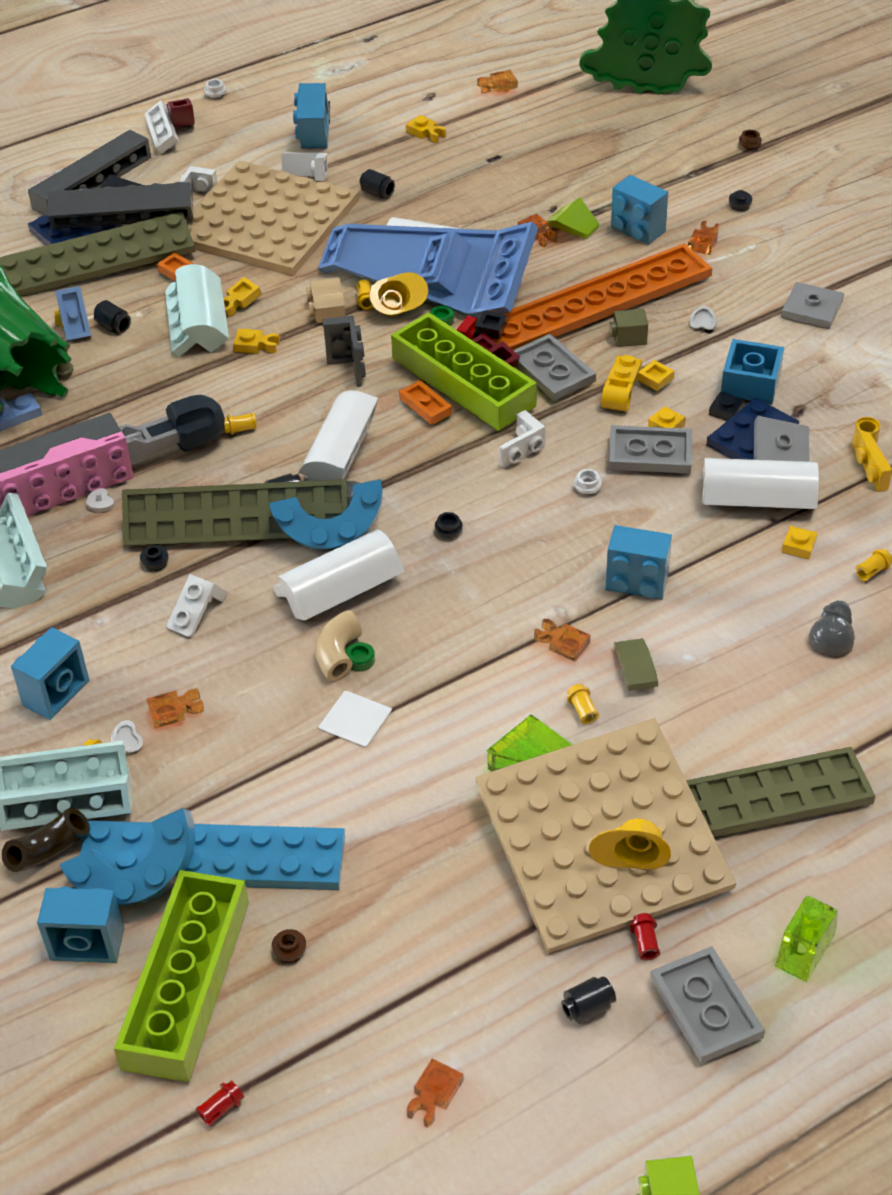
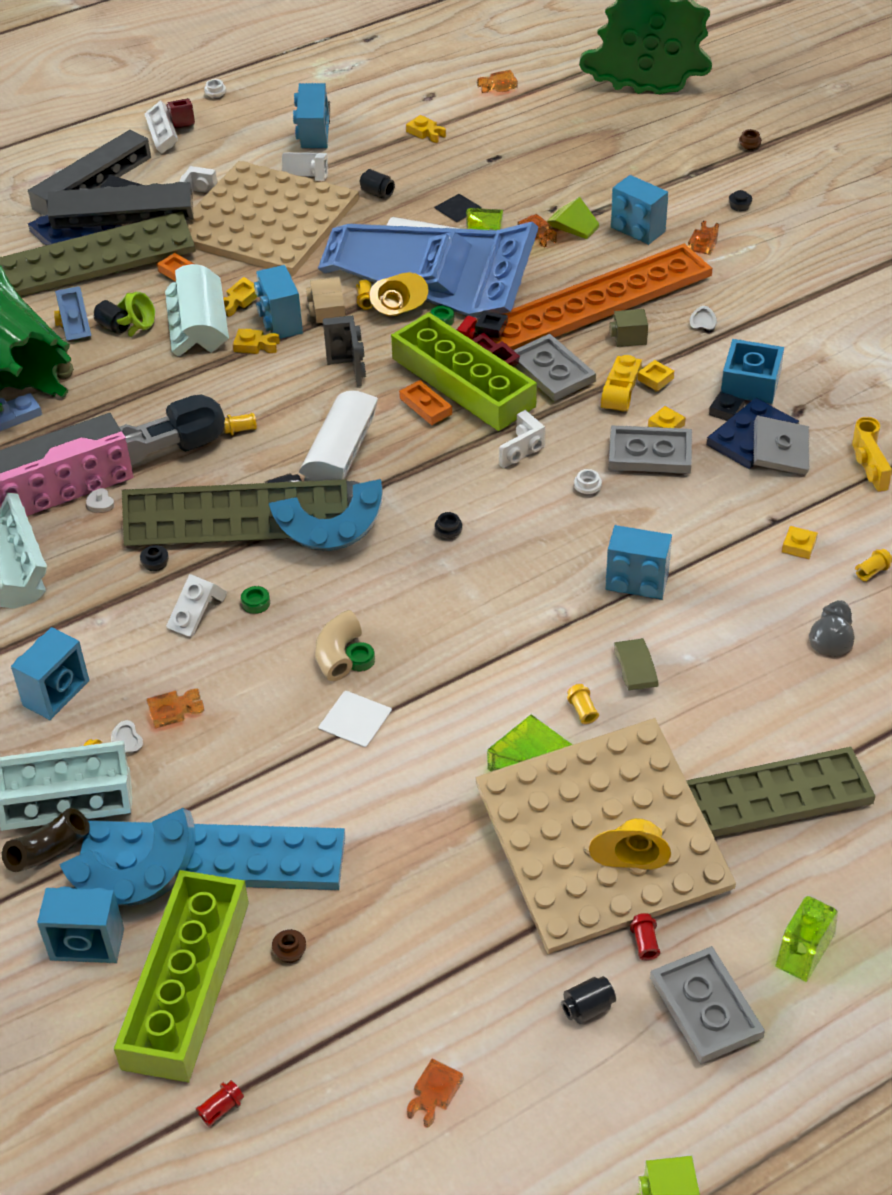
white brick [273,529,405,620] -> none
clear orange plate [534,618,591,662] -> none
white brick [702,458,819,509] -> none
light grey plate [781,282,844,329] -> none
none -> lime piece [117,292,155,337]
none -> green tile [241,586,270,614]
none -> dark azure brick [254,265,303,339]
none -> black sticker [434,194,482,222]
none -> clear neon green slope [466,208,503,230]

